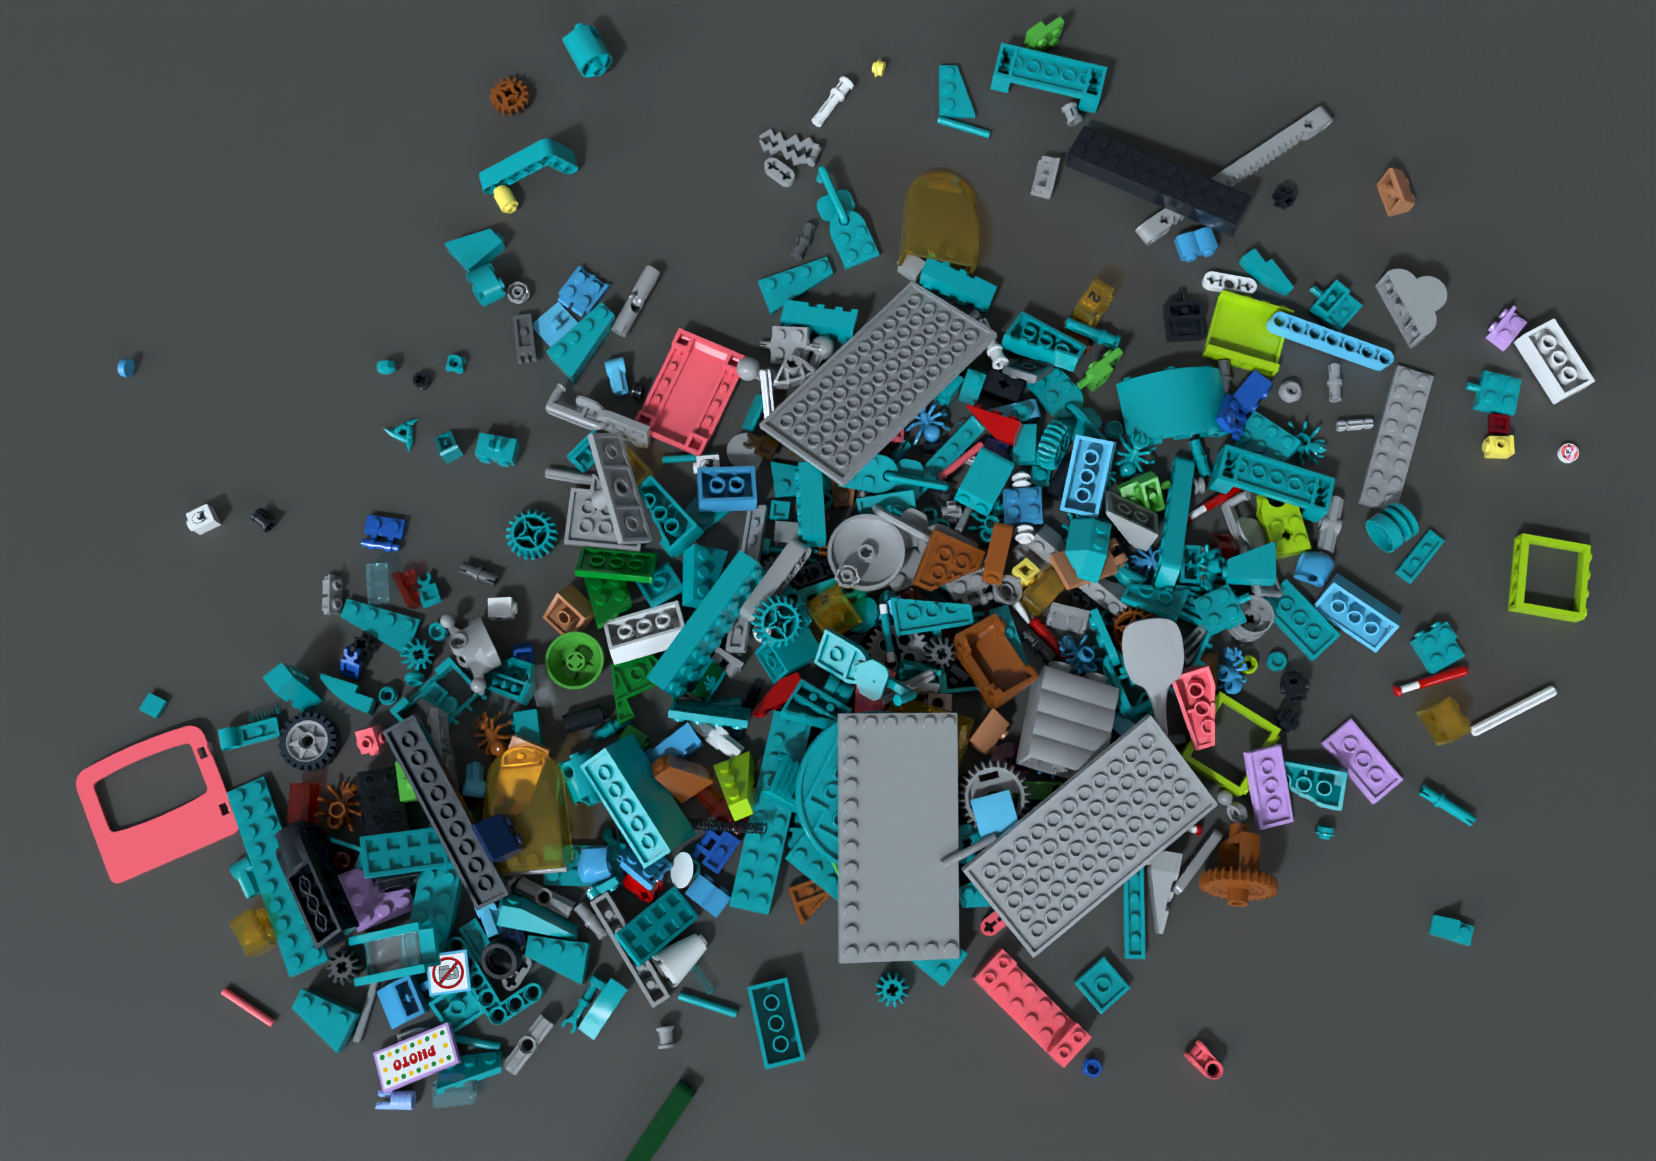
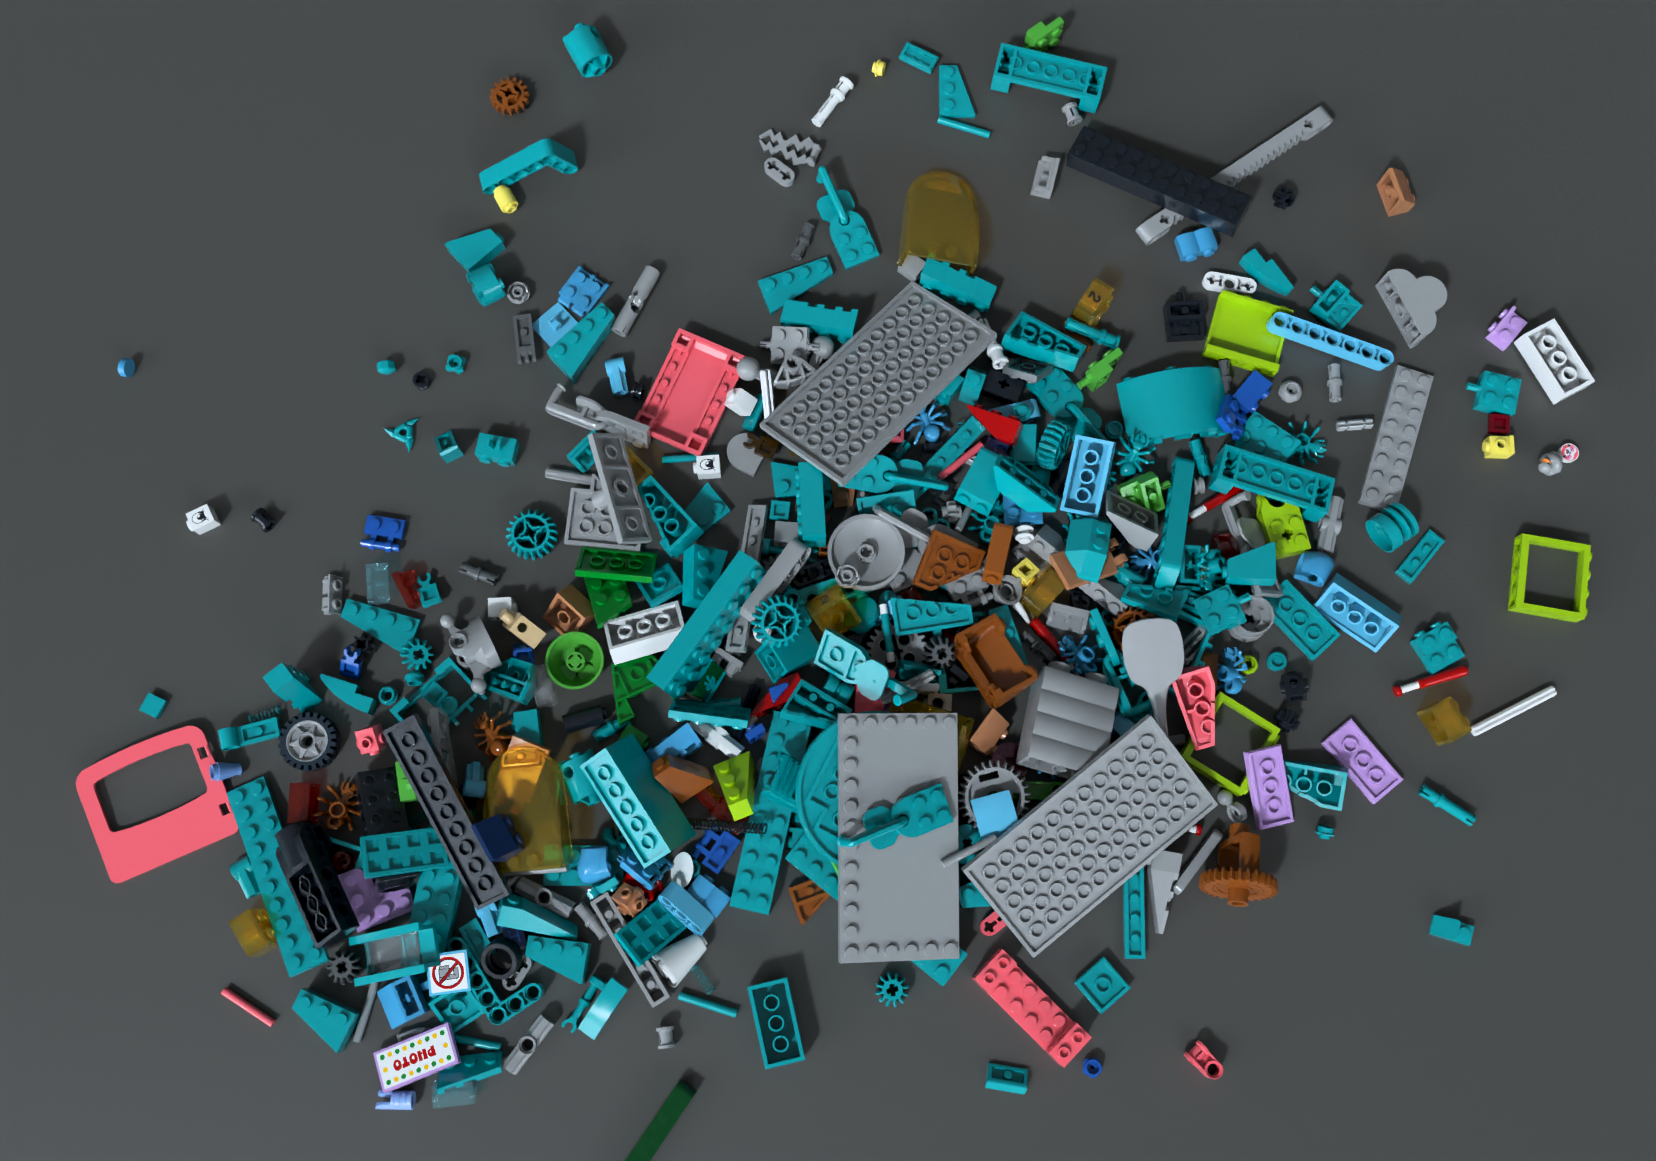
teal tile [428,622,449,641] -> none
dark azure brick [697,466,757,512] -> none
none -> medium blue cone [209,762,242,782]
none -> tan torso [498,608,546,649]
none -> nougat brick [611,882,648,918]
none -> medium azure beam [658,881,714,936]
none -> white brick [724,388,758,416]
none -> blue plate [745,723,767,745]
none -> blue slope [769,682,788,705]
none -> teal plate [837,783,954,850]
none -> teal plate [899,42,939,74]
none -> teal slope [985,1062,1029,1094]
none -> teal wedge [993,454,1060,512]
none -> light grey animal [1538,451,1563,476]

